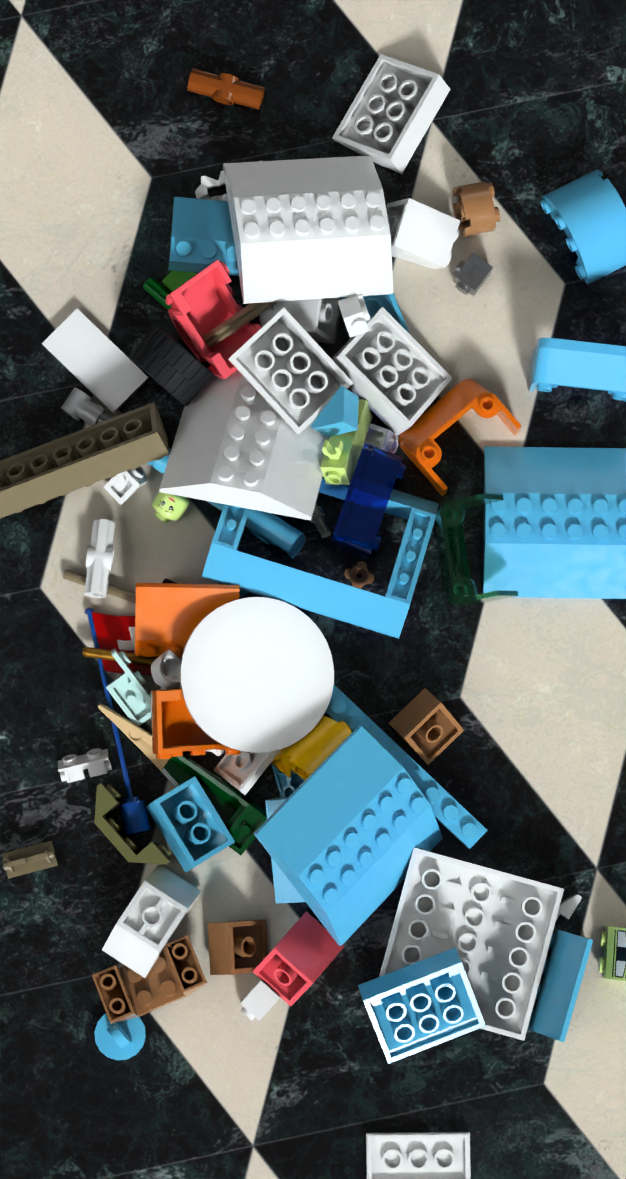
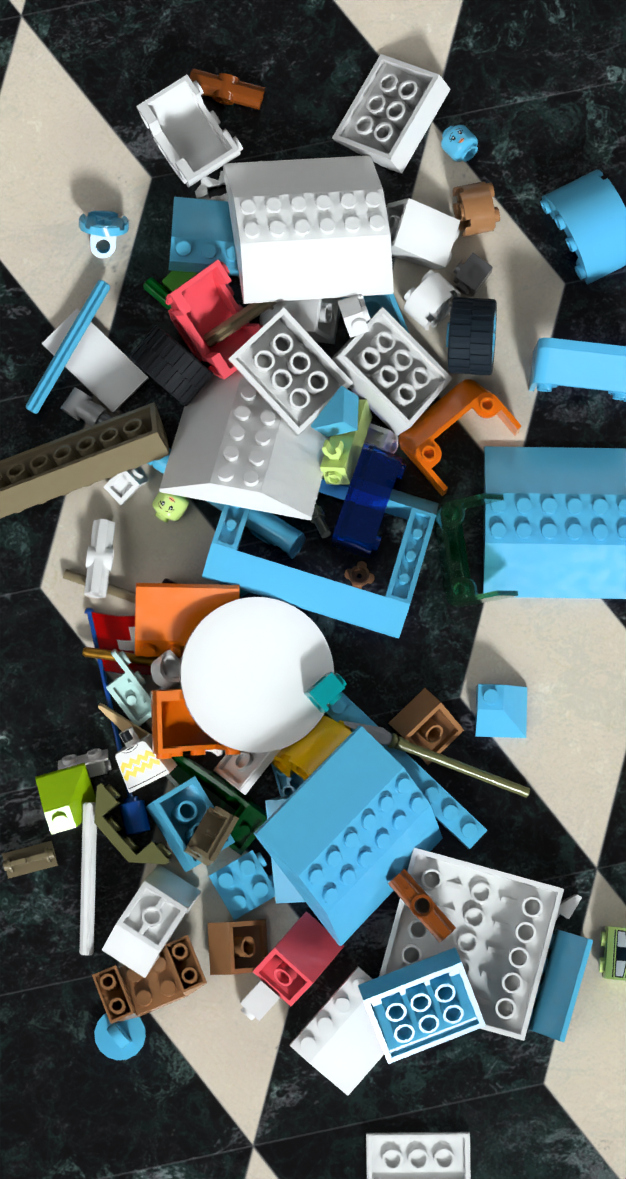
none -> medium azure axle [26,280,110,414]
none -> lime slope [35,762,96,835]
none -> medium azure tile [79,211,129,258]
none -> white axle [79,802,97,956]
none -> white torso [115,727,177,793]
none -> white cylinder [136,75,243,187]
none -> dark tan hinge [184,806,239,866]
none -> medium azure plate [209,850,275,920]
none -> white slope [290,966,384,1096]
none -> teal brick [304,672,347,713]
none -> olive piece [344,721,530,798]
none -> dark orange piece [388,869,456,943]
none -> white brick [404,270,461,331]
none -> medium azure head [441,125,478,162]
none -> black wheel [446,297,497,375]
none -> medium azure slope [475,684,527,738]

